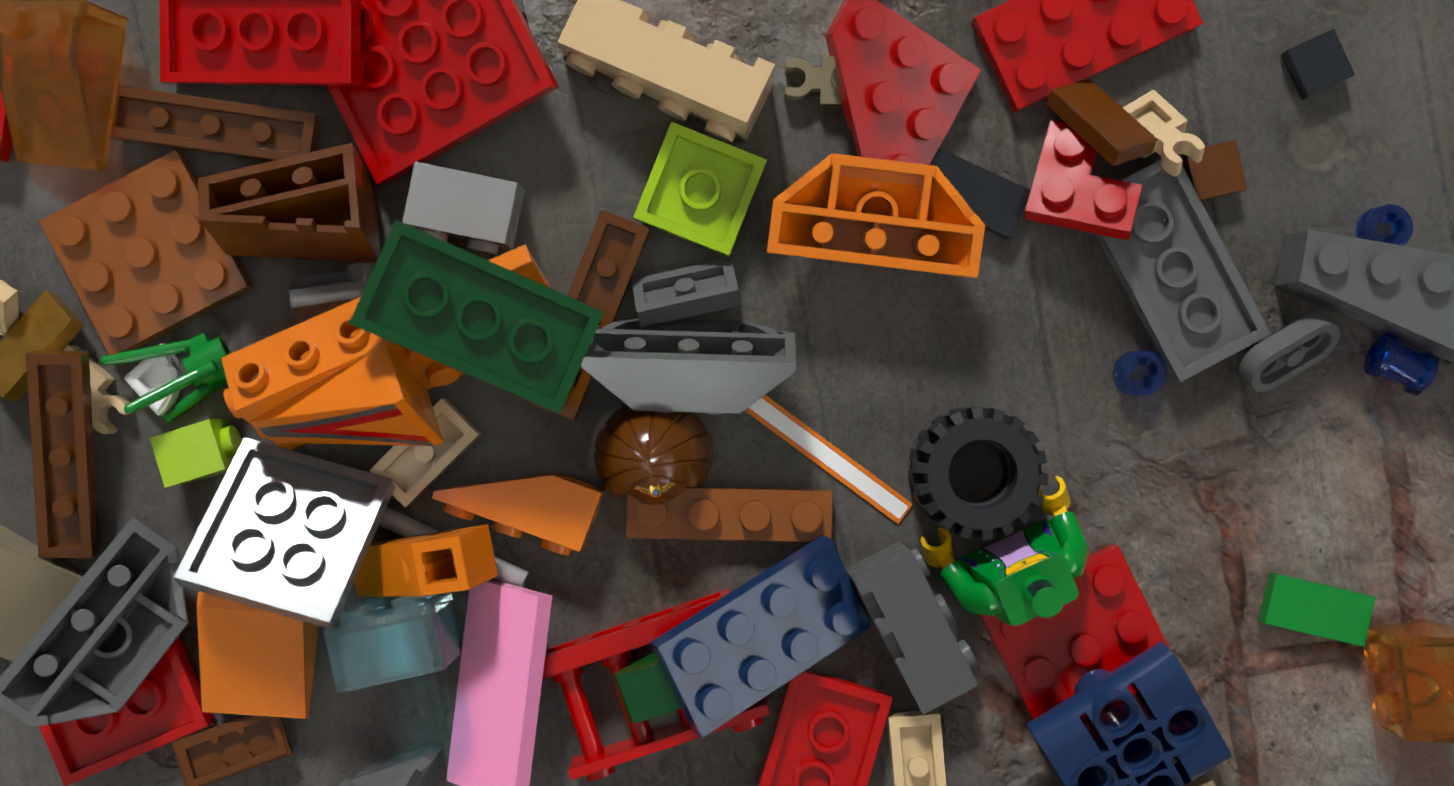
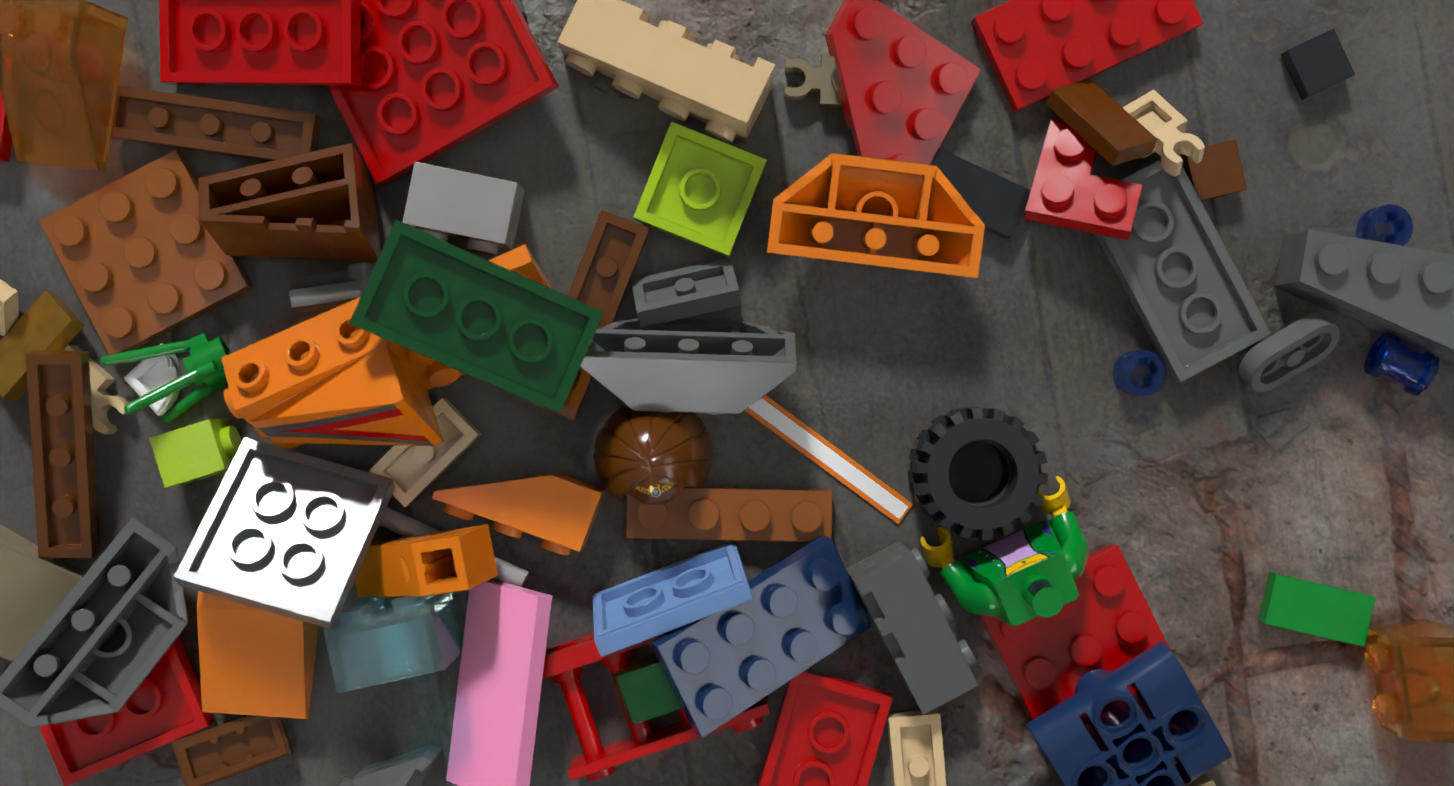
none -> medium blue tile [593,541,754,657]

